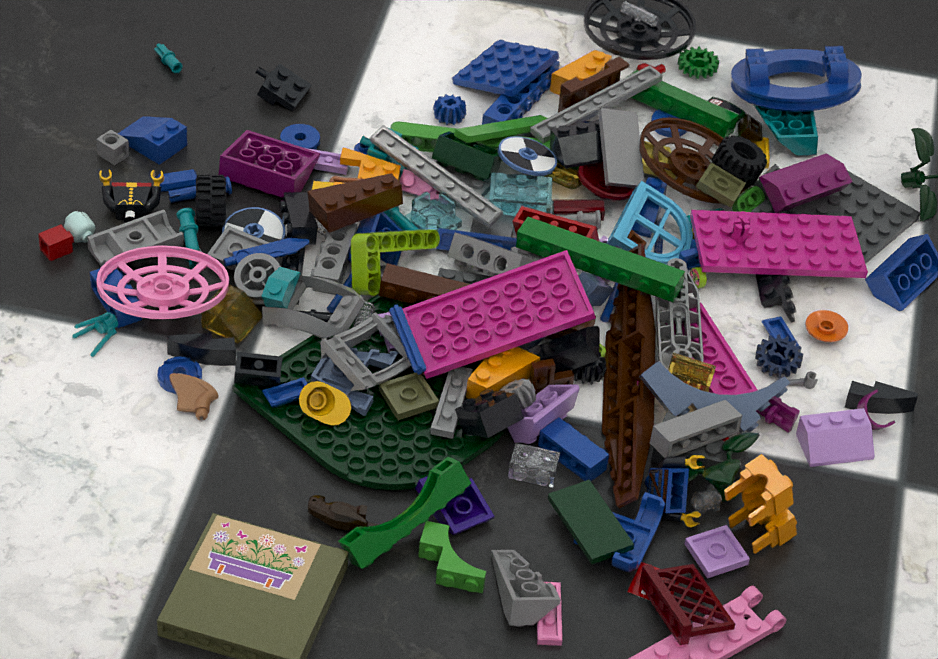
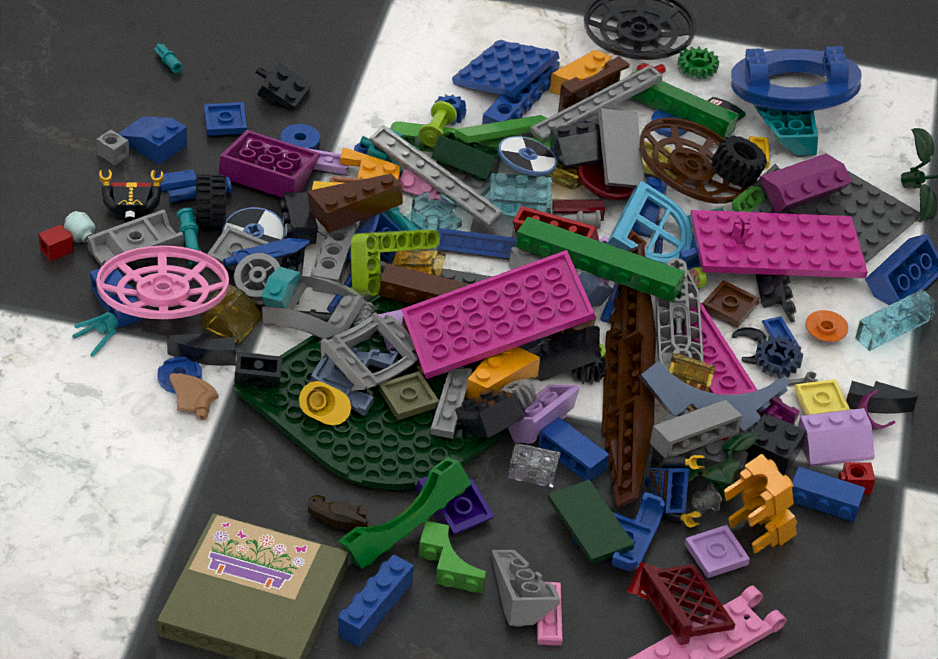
blue tile [262,377,308,408] -> none
blue axle [389,305,426,375] -> none
light grey brick [448,232,533,277] -> none
reddish brown plate [529,359,574,394] -> none
clear pin [620,1,659,27] -> none
olive plate [696,163,746,208] -> none
dark brown slope [738,114,763,141] -> none
none -> blue plate [204,102,247,136]
none -> blue brick [337,554,414,647]
none -> clear yellow slope [392,250,446,276]
none -> lime hose [418,101,457,148]
none -> reddish brown plate [702,280,760,328]
none -> black piece [732,327,767,364]
none -> black brick [745,413,806,476]
none -> blue brick [792,466,865,522]
none -> light yellow plate [793,379,850,415]
none -> red brick [838,462,875,495]
none -> clear light blue brick [855,289,937,351]

